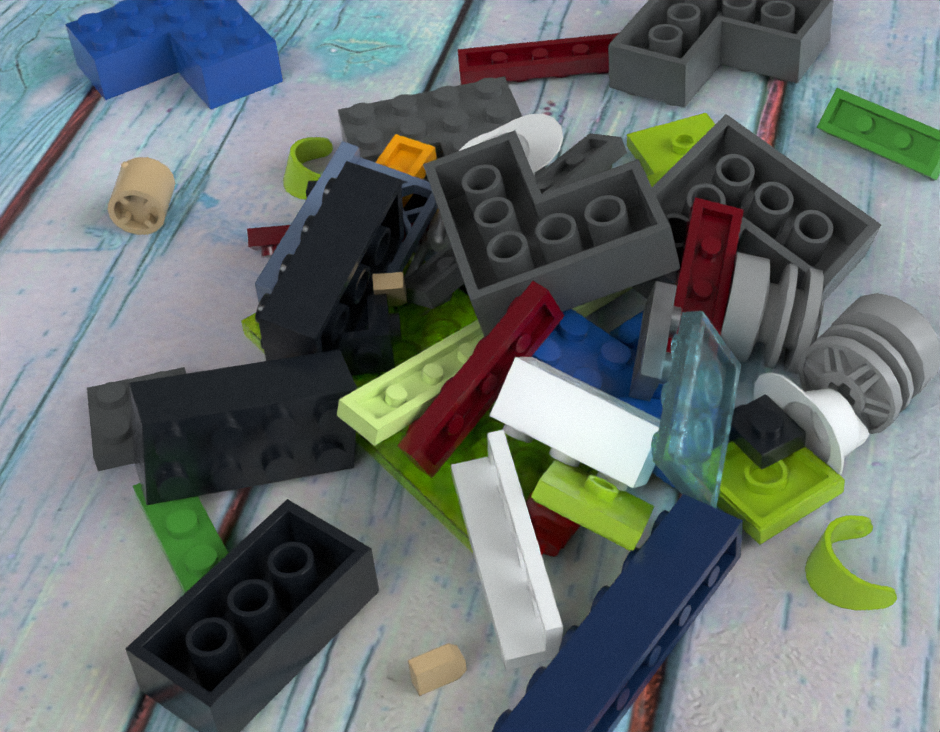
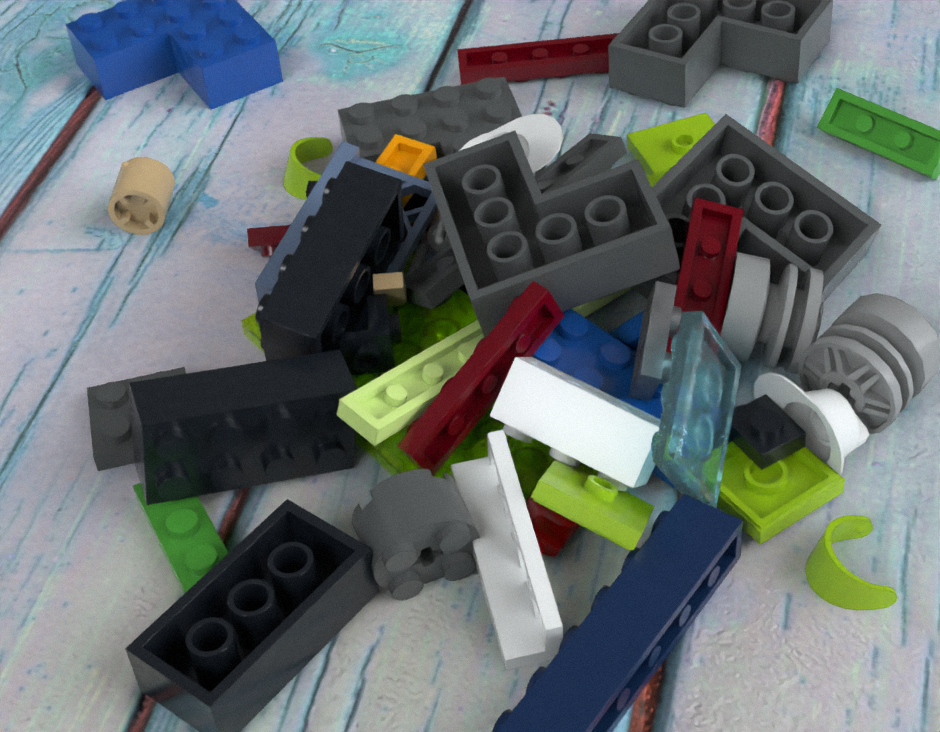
tan piece [408,643,467,696] -> none
none -> dark grey brick [352,469,480,600]

